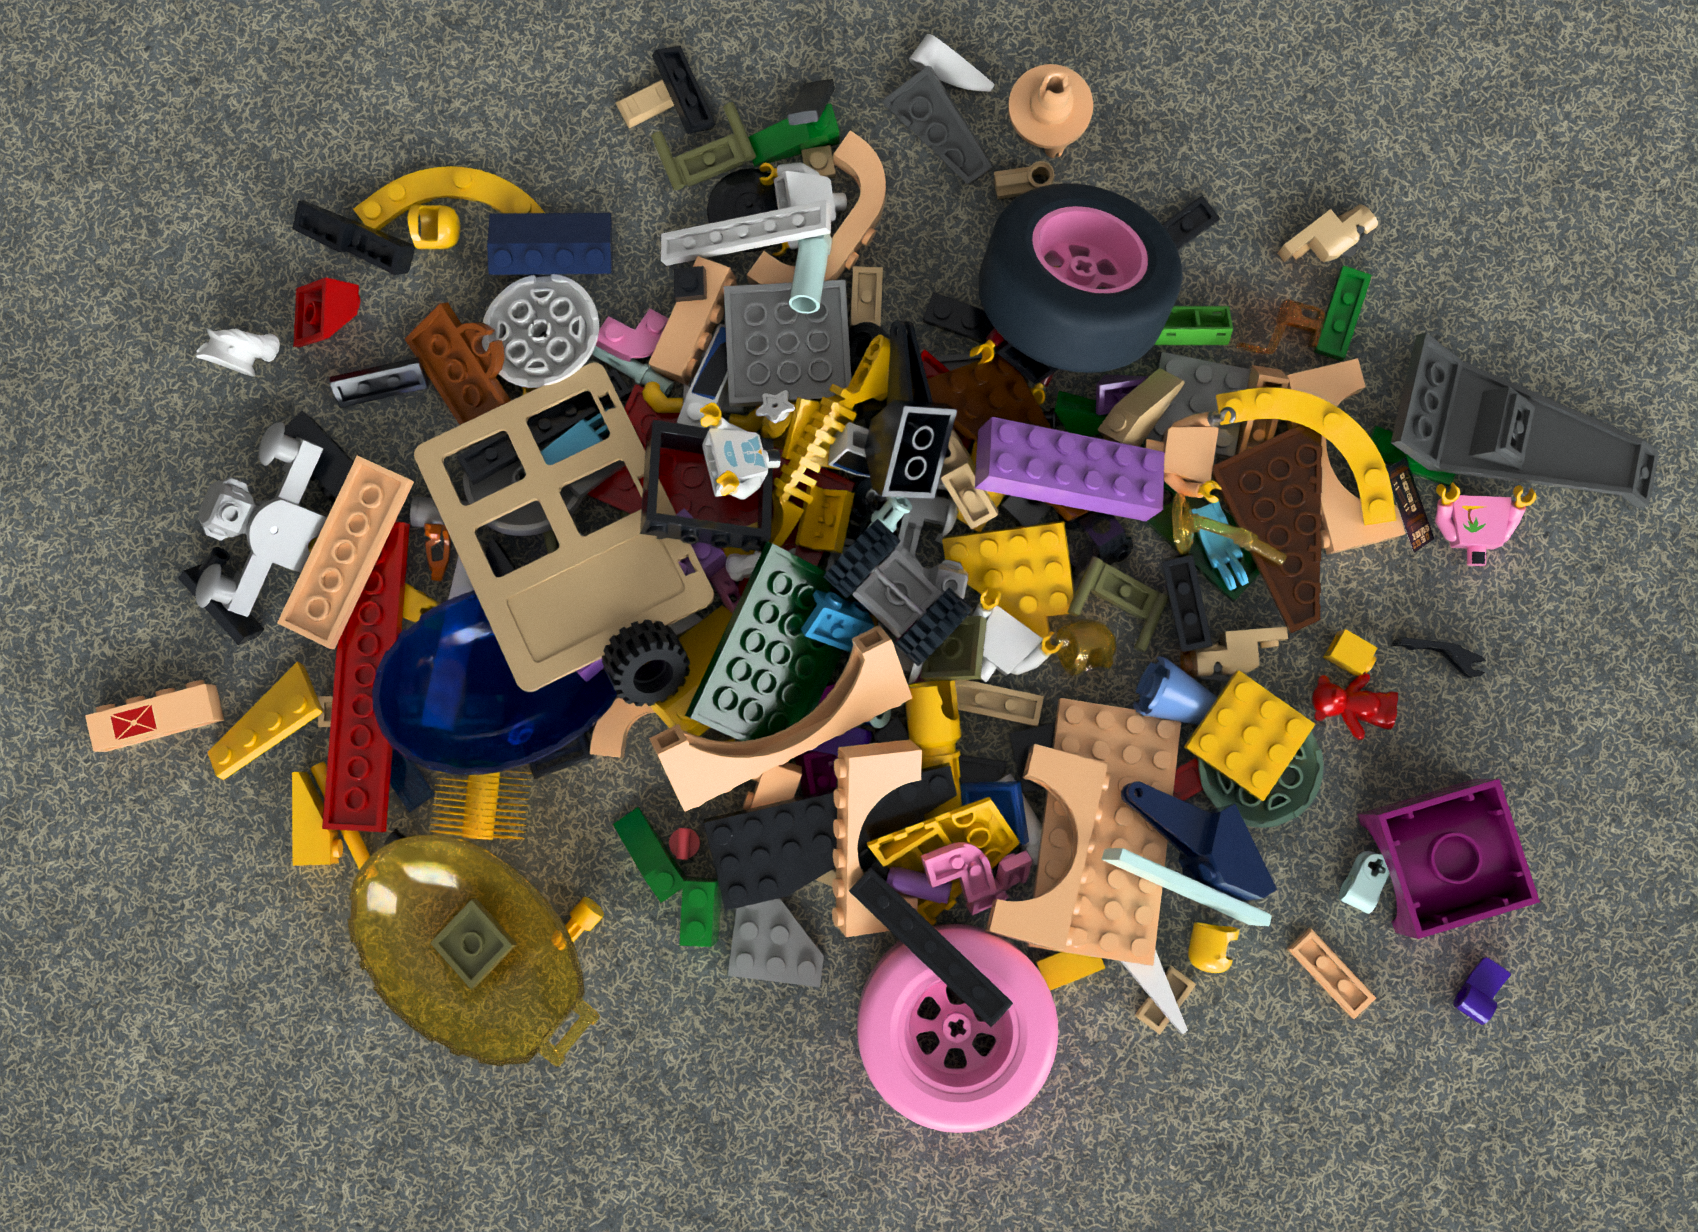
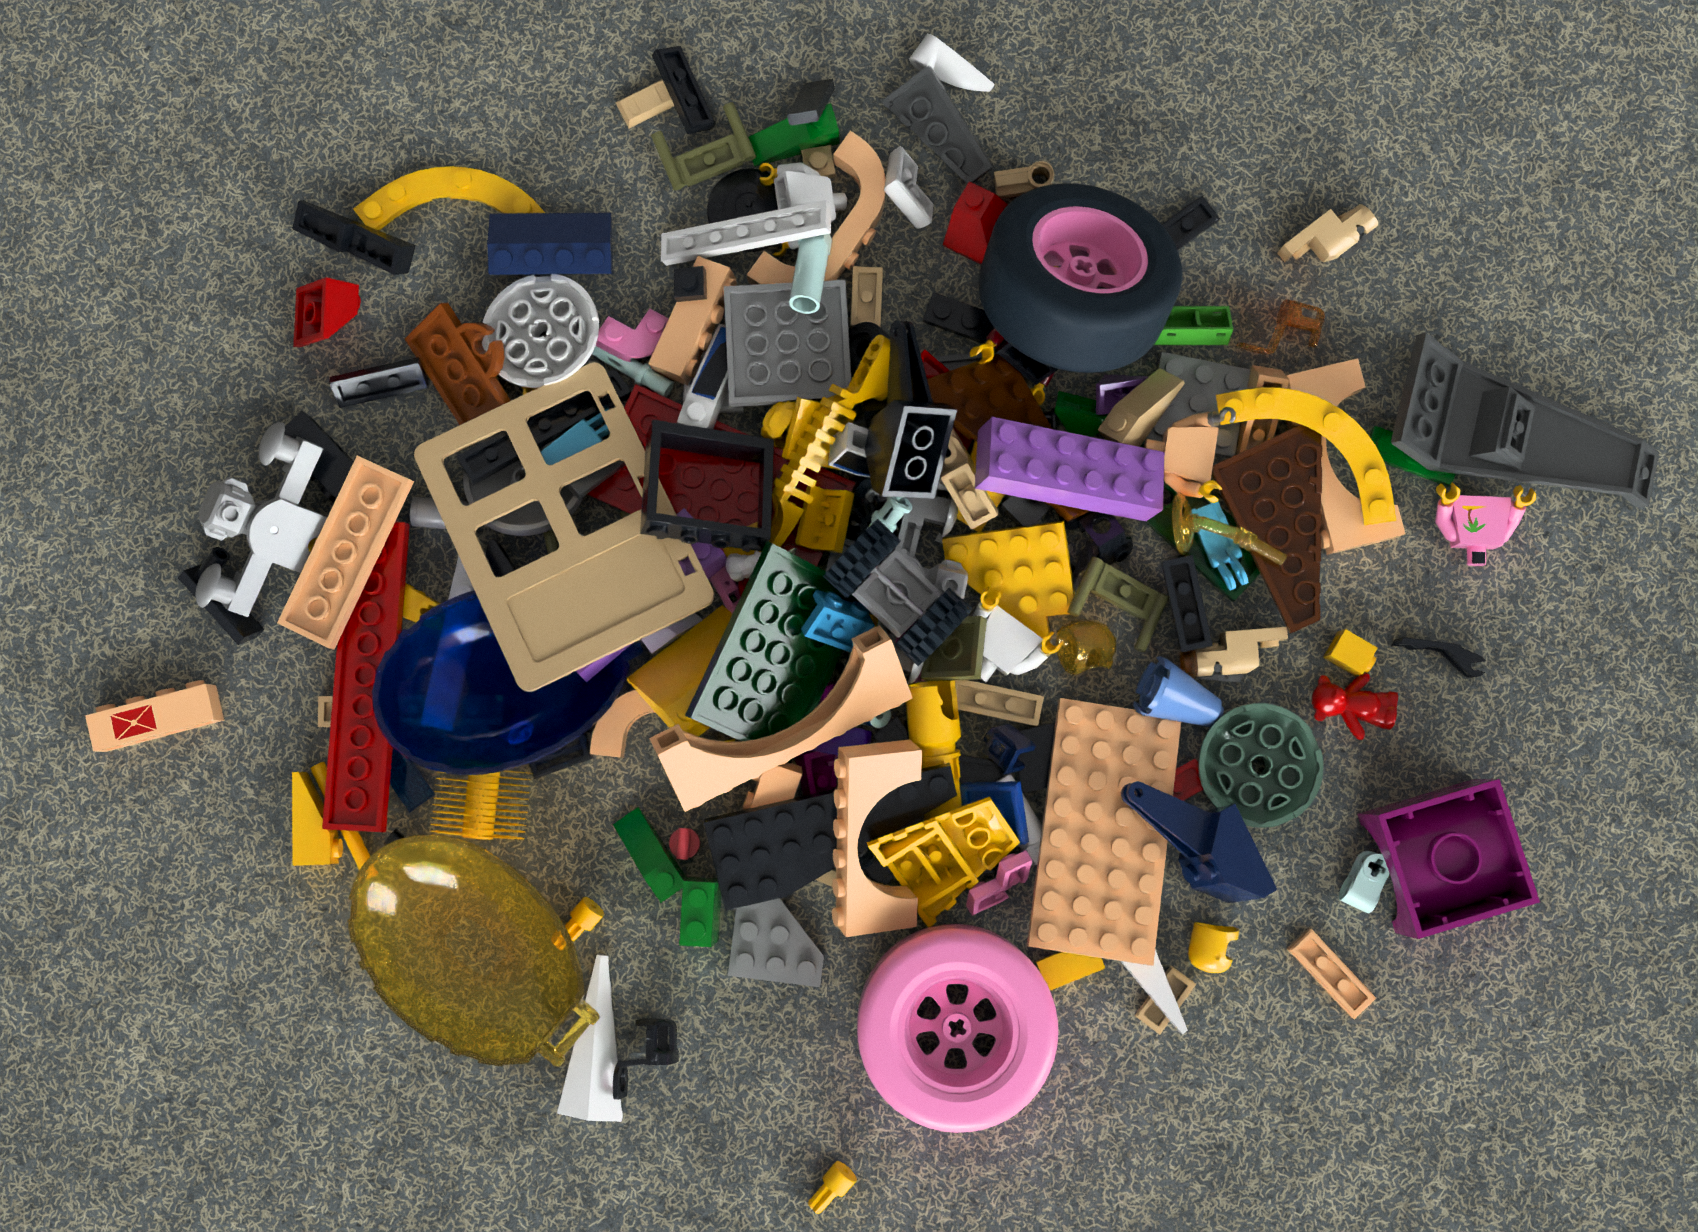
white piece [196,328,280,376] -> none
yellow wing [207,661,323,780] -> none
yellow helmet [407,205,461,249] -> none
orange helmet [424,523,451,581] -> none
olive plate [430,898,517,989] -> none
black tyre [602,620,690,707] -> none
yellow arm [642,381,684,413] -> none
white torso [700,402,781,500] -> none
yellow arm [729,405,765,432] -> none
white plate [756,390,795,423] -> none
black tile [849,867,1013,1027] -> none
medium lavender piece [886,866,952,904] -> none
bright pink plate [921,842,997,903] -> none
light nougat arch [985,744,1110,951] -> none
light nougat piece [1008,64,1093,158] -> none
light aqua tile [1101,848,1272,926] -> none
yellow plate [1184,670,1315,801] -> none
green plate [1313,265,1372,361] -> none
sticker [1387,457,1434,553] -> none
dark purple panel [1453,957,1511,1025] -> none
none -> white wedge [557,953,623,1122]
none -> black piece [613,1018,679,1100]
none -> yellow piece [808,1161,857,1214]
none -> white brick [884,146,934,229]
none -> red slope [943,181,1008,264]
none -> dark blue window [982,724,1036,775]

